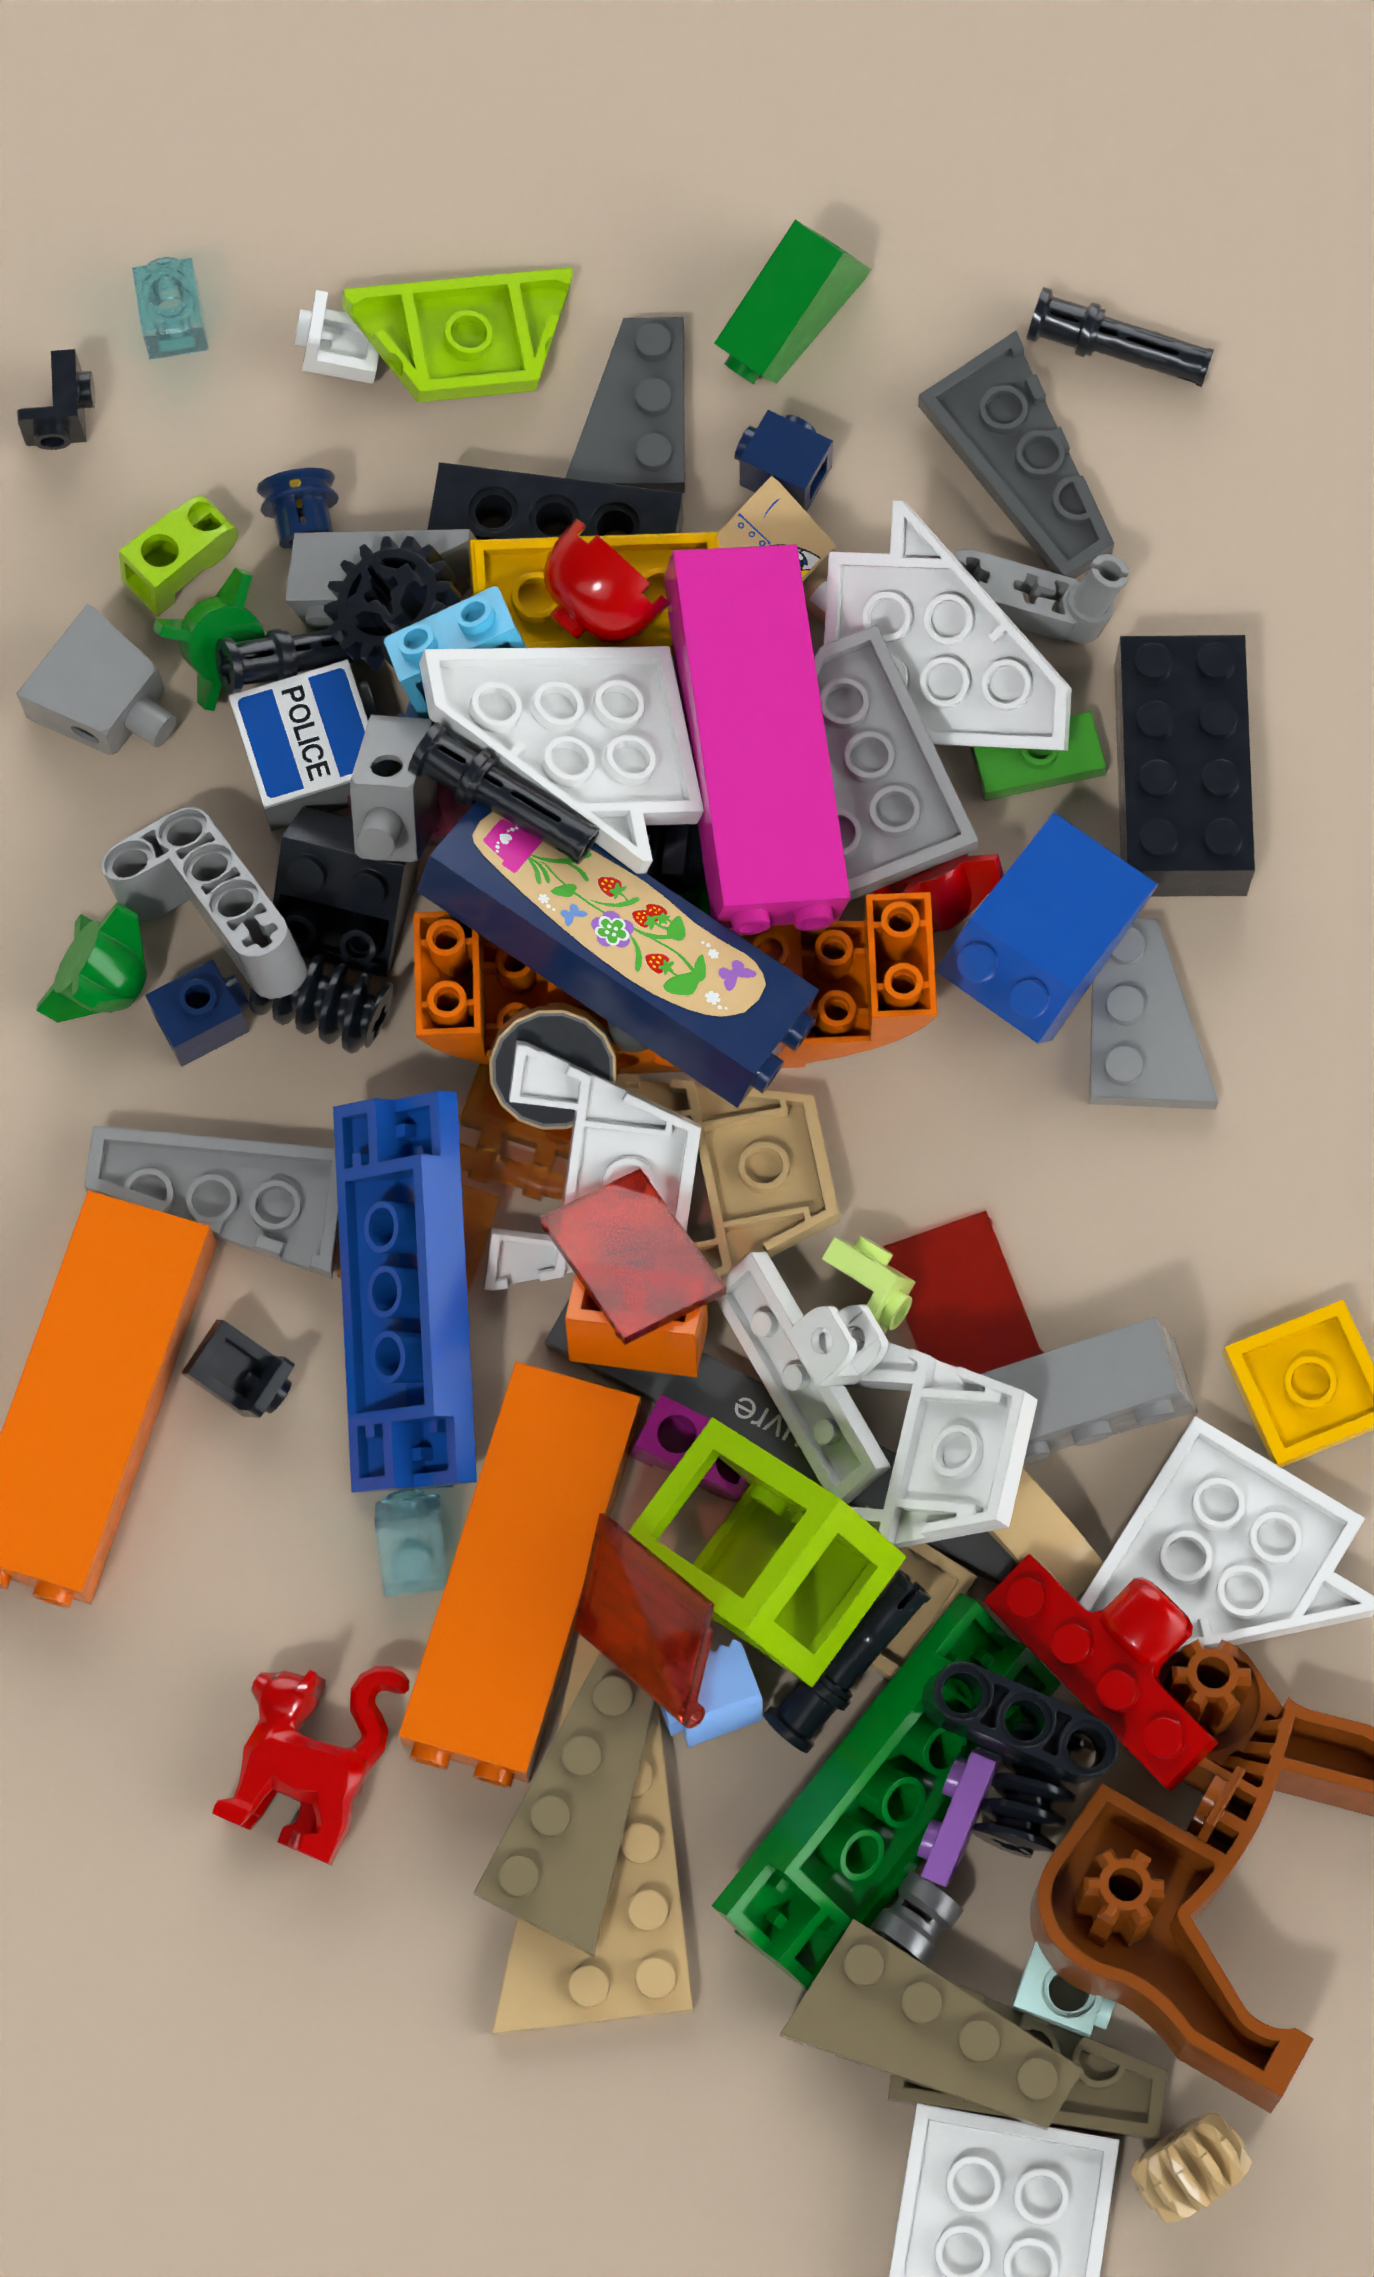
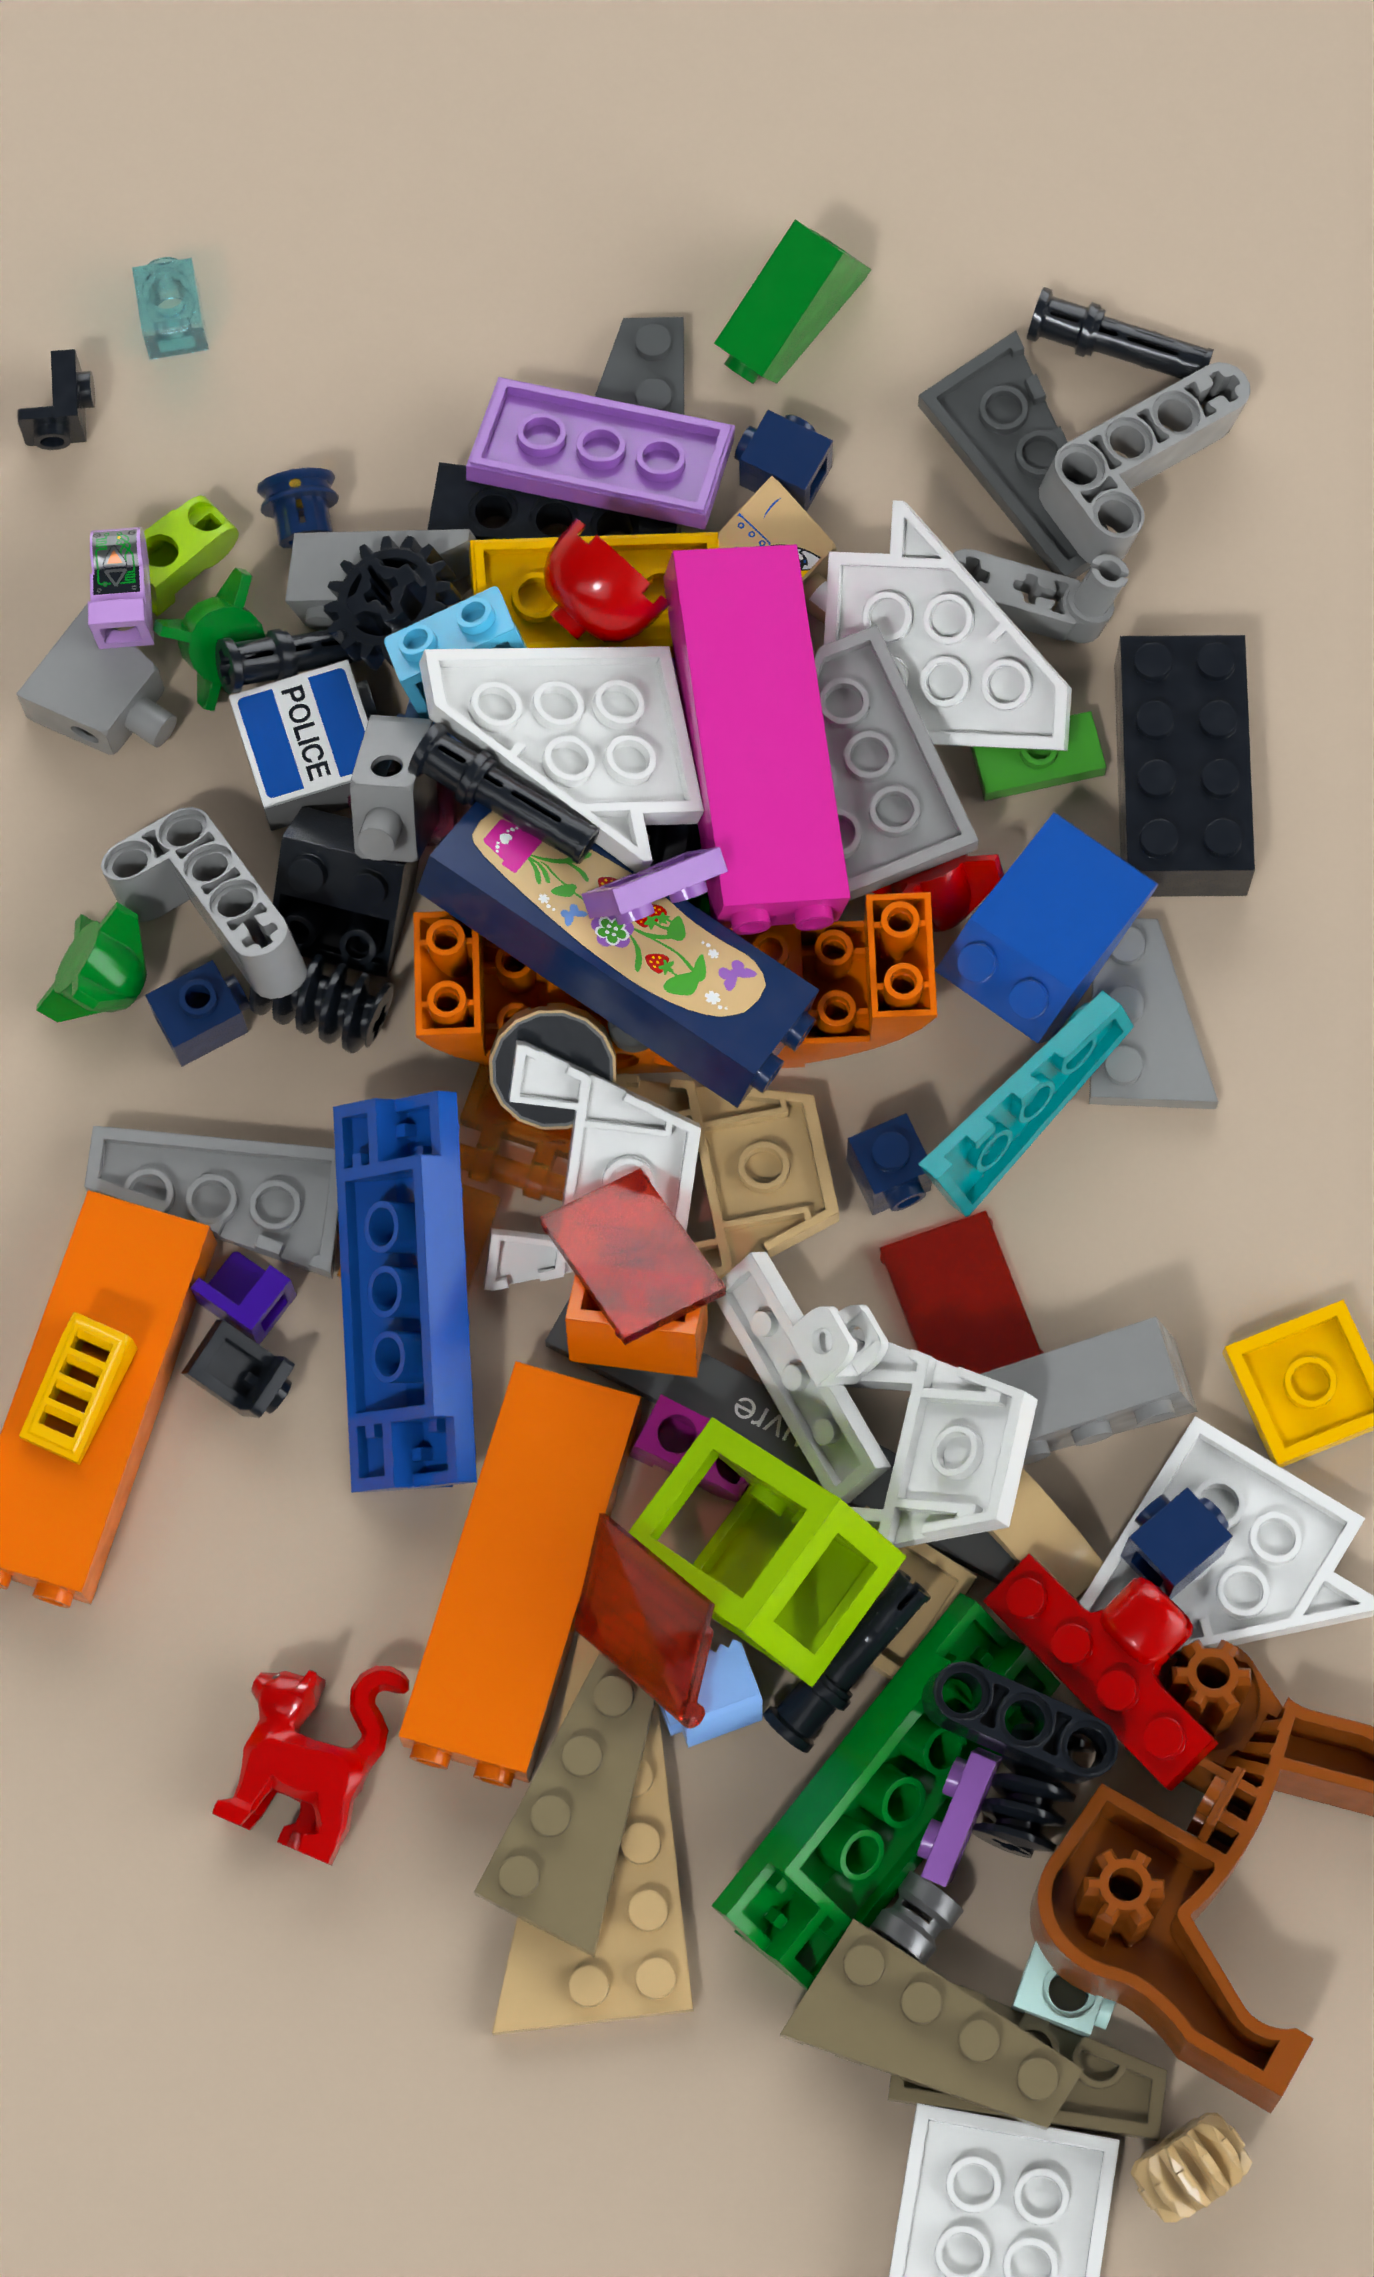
white bracket [294,290,379,384] -> none
lime wing [342,267,573,403] -> none
clear light blue bracket [374,1489,449,1597] -> none
yellowish green bracket [822,1235,916,1334] -> none
none -> yellow slope [19,1312,138,1465]
none -> leg [88,527,155,649]
none -> dark purple panel [190,1252,297,1345]
none -> medium lavender tile [466,377,735,530]
none -> plate [581,847,728,925]
none -> dark blue brick [846,1113,932,1215]
none -> teal wing [918,990,1134,1218]
none -> light grey beam [1039,362,1250,564]
none -> dark blue brick [1120,1487,1233,1599]

